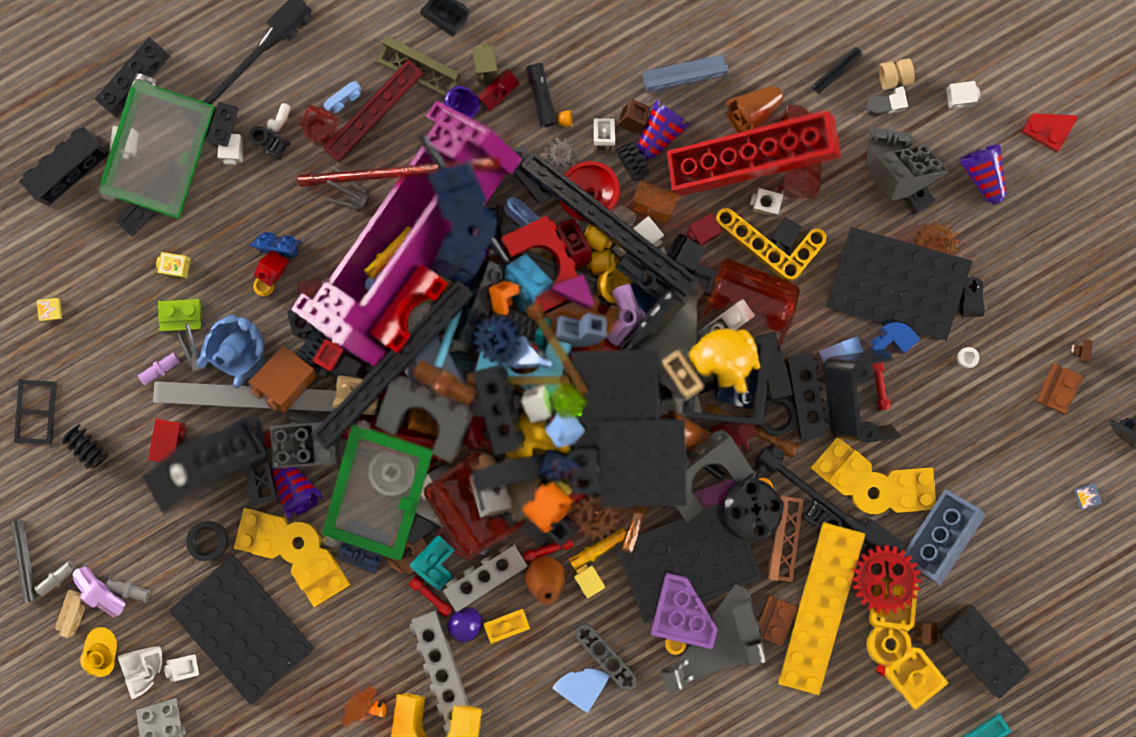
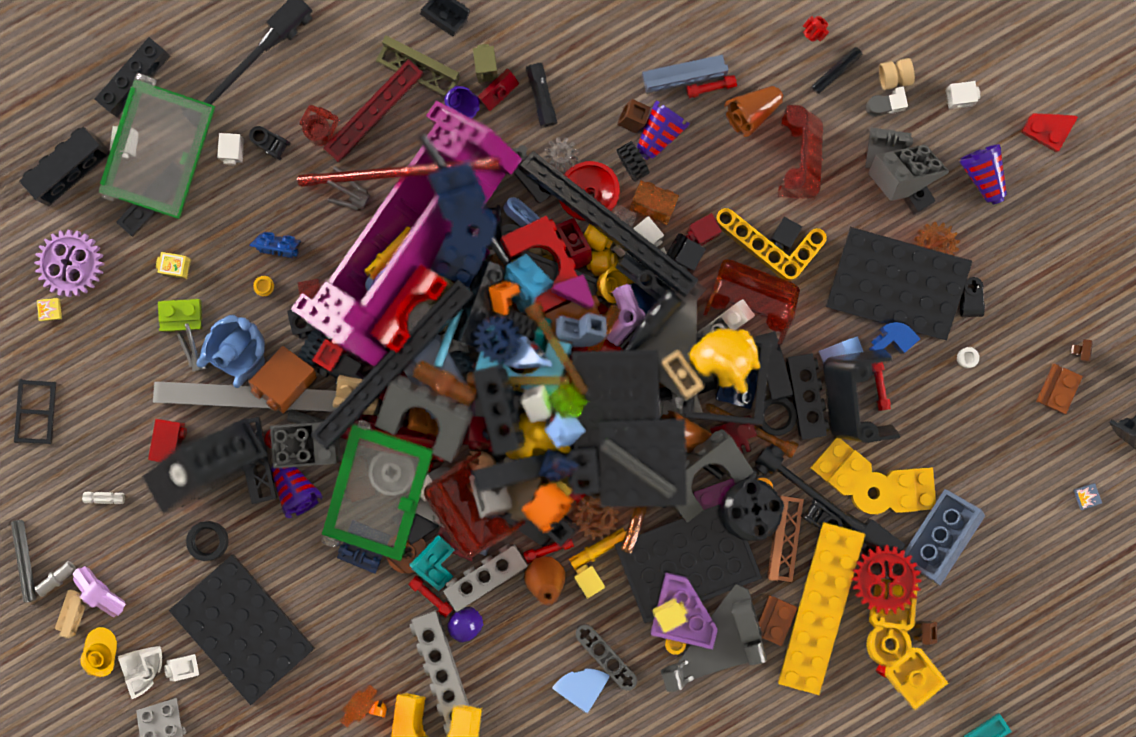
black piece [62,424,109,469] -> none
light grey pin [106,578,150,603] -> none
lavender pin [138,352,181,386] -> none
black bracket [207,102,239,148] -> none
yellow plate [234,507,351,607] -> none
red brick [254,250,289,287] -> none
white arm [267,103,291,132] -> none
light blue plate [323,81,362,113] -> none
yellow plate [483,608,530,644] -> none
light orange hinge [557,110,573,127] -> none
white slope [594,119,615,151] -> none
red brick [667,110,841,196] -> none
black panel [693,265,717,297] -> none
white brick [750,188,783,218] -> none
black brick [937,604,1031,699] -> none
none -> lavender gear [34,230,104,297]
none -> white axle [82,492,125,504]
none -> dark grey axle [601,440,676,498]
none -> light yellow brick [653,598,688,633]
none -> red bar [686,75,737,98]
none -> red gear [803,16,829,42]

